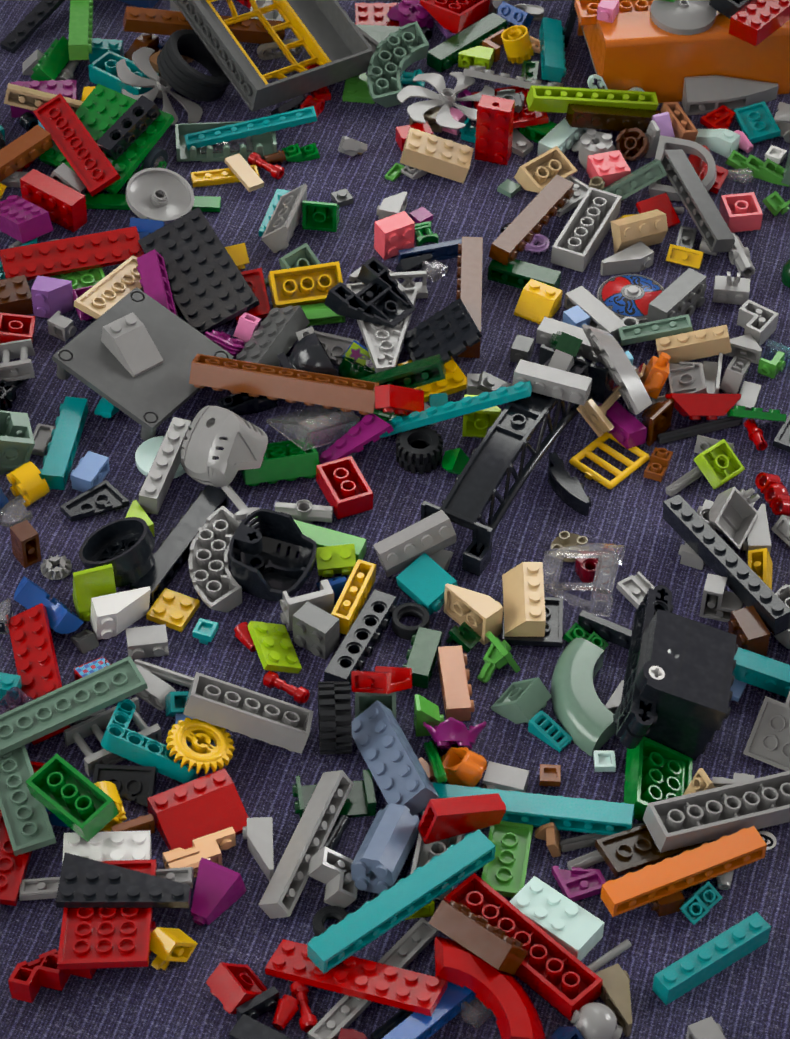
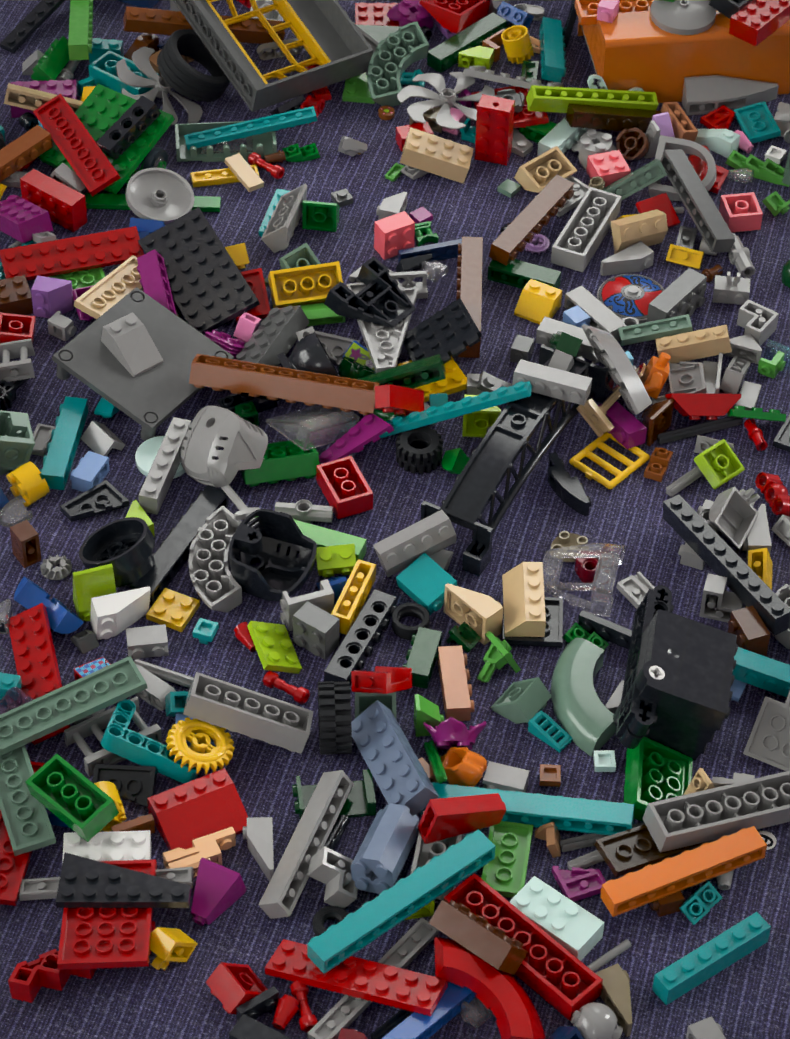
none -> light grey plate [32,231,56,243]
none -> teal plate [77,76,95,97]
none -> light grey panel [80,420,125,457]
none -> dark green brick [235,402,259,427]
none -> dark orange tile [378,106,395,120]
none -> reddish brown pin [701,264,723,282]

